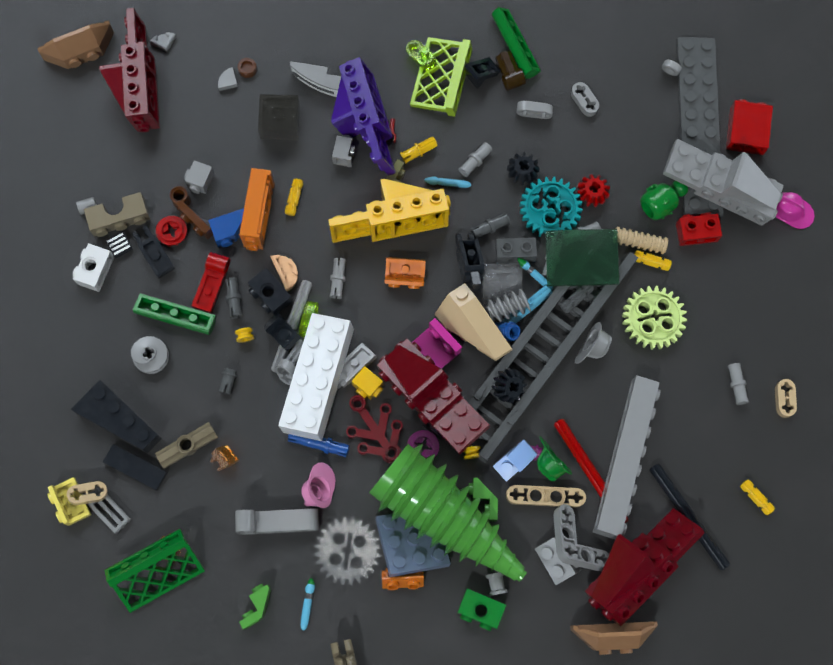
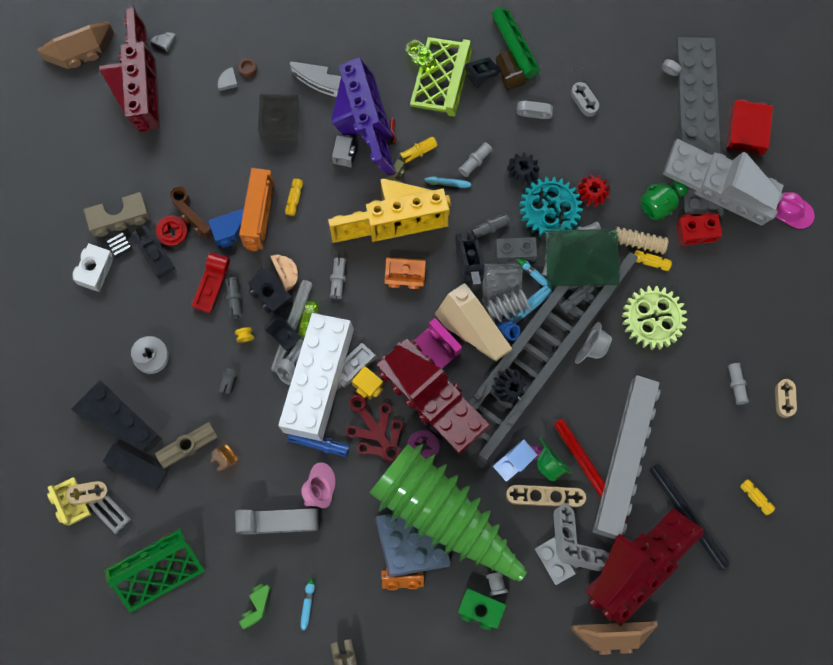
light grey hinge [76,197,97,215] -> none
green brick [133,293,216,335] -> none
light grey brick [184,160,215,194] -> none
clear gear [314,517,381,585] -> none
yellow bush [463,446,480,460] -> none
bright green slope [468,478,498,522] -> none

